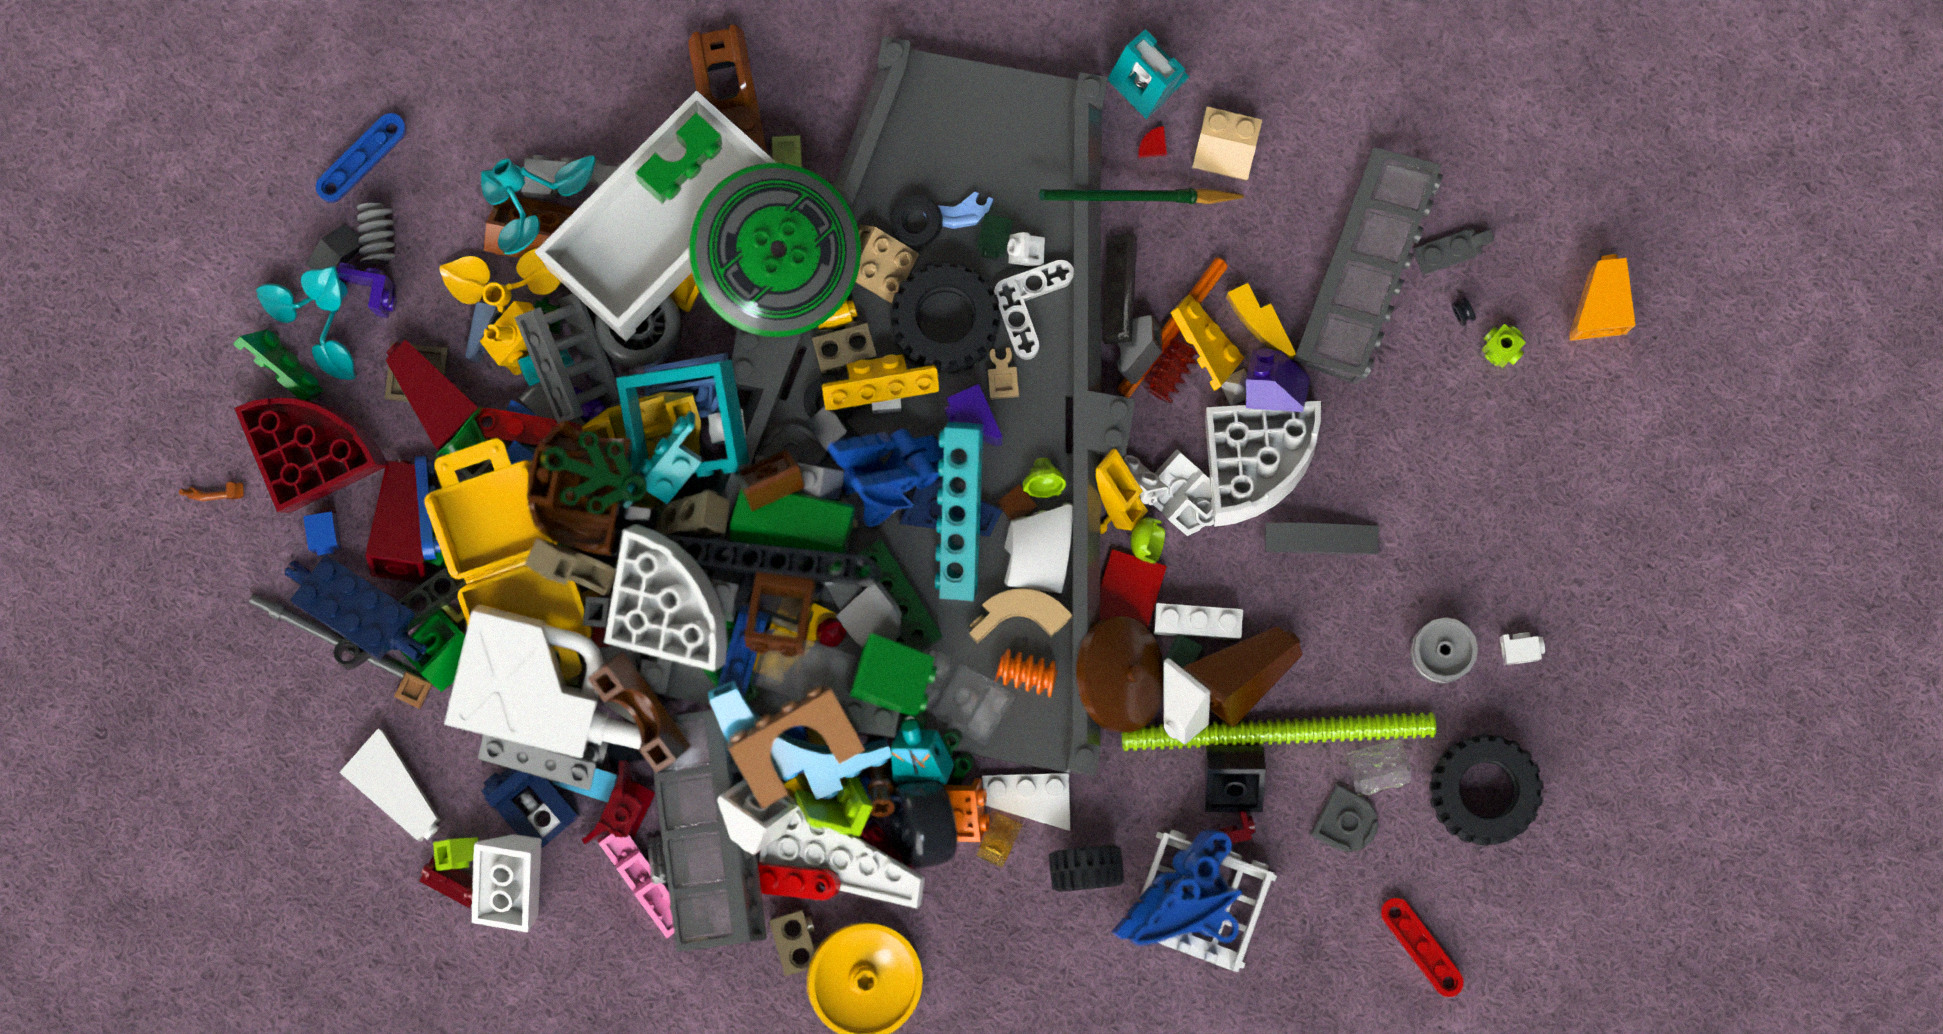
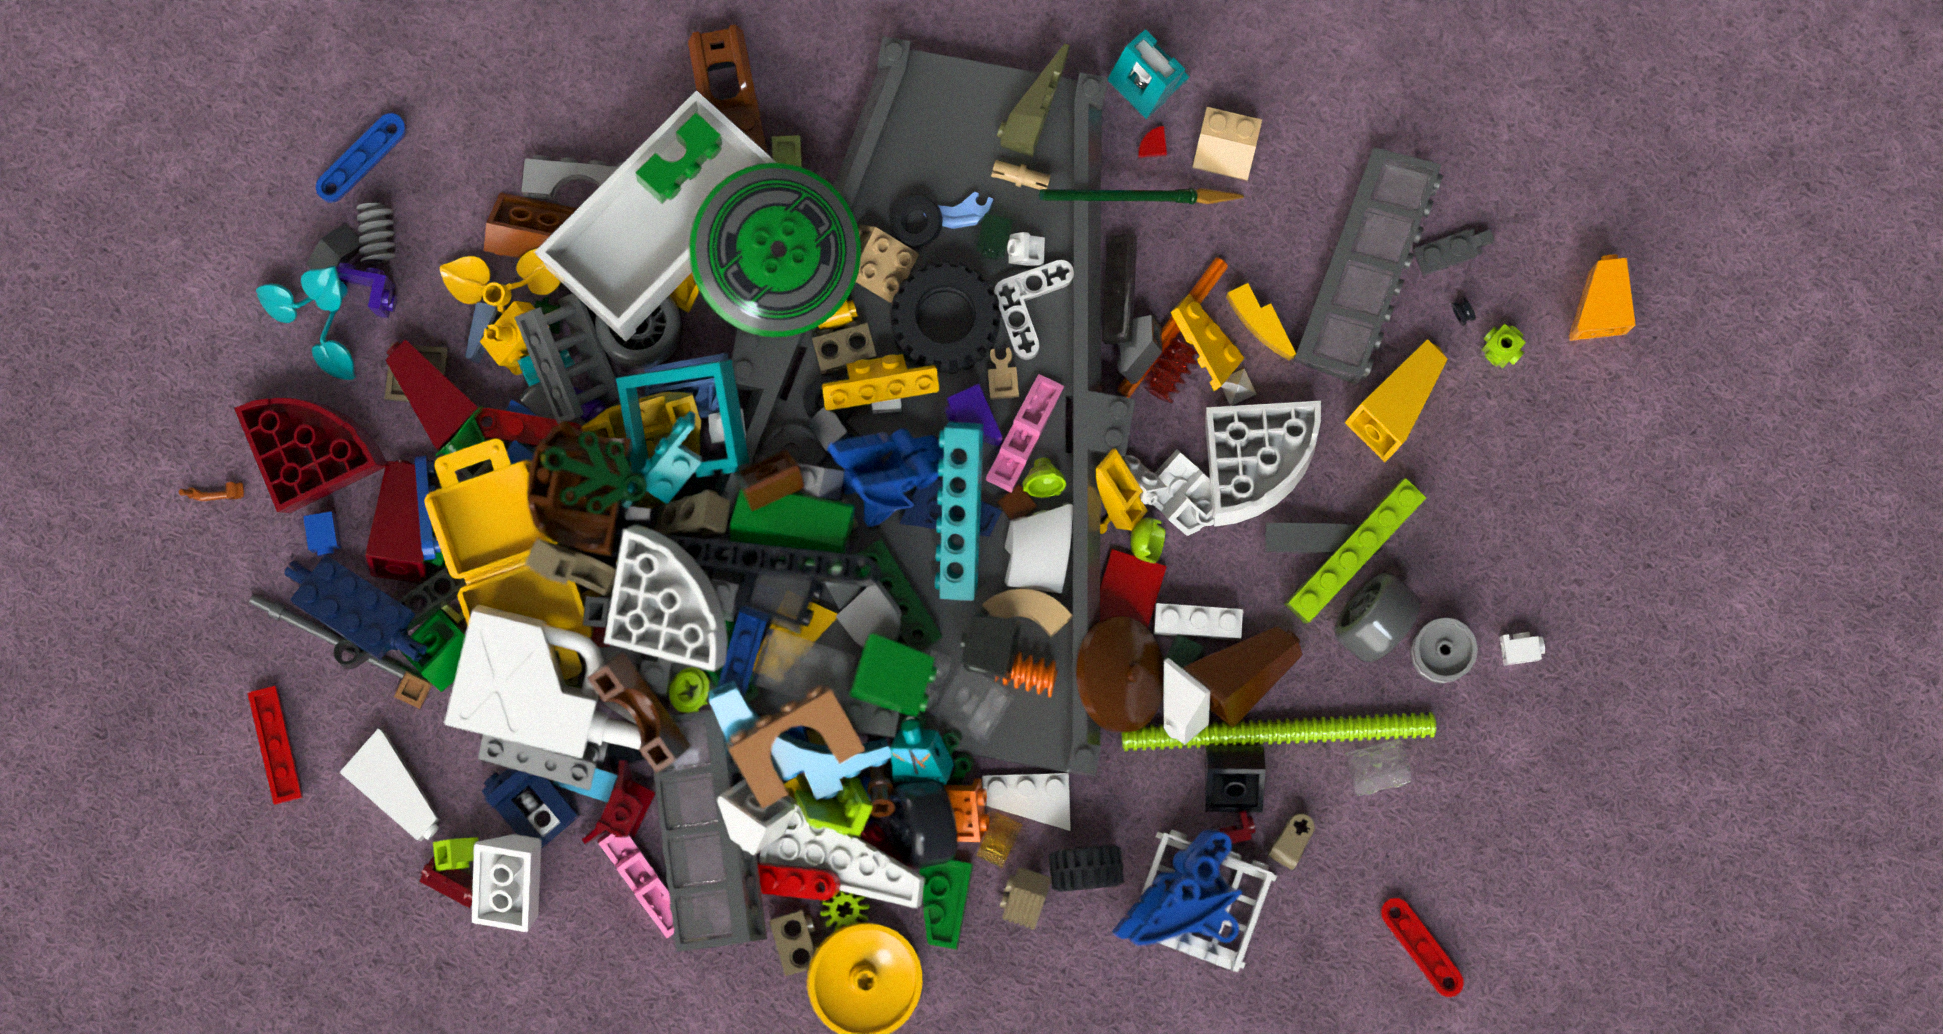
green wing [233,329,324,400] -> none
teal plant [481,155,596,255] -> none
light grey axle [647,836,667,885] -> none
reddish brown window [744,572,816,657] -> none
dark red tile [816,618,846,648] -> none
dark purple slope [1246,348,1310,412] -> none
dark grey tile [1310,784,1378,852] -> none
black tyre [1429,734,1544,846] -> none
none -> red plate [247,686,303,805]
none -> lime gear [669,667,712,714]
none -> lime gear [821,890,870,932]
none -> green wing [919,860,974,950]
none -> pearl dark grey torso [960,614,1022,680]
none -> bright pink slope [986,374,1064,493]
none -> tan pin [991,159,1051,190]
none -> olive wedge [997,43,1070,157]
none -> dark tan brick [1000,867,1052,930]
none -> dark tan piece [1267,814,1315,870]
none -> lime arch [1284,478,1426,624]
none -> dark grey wheel [1334,573,1420,662]
none -> yellow slope [1345,339,1448,462]

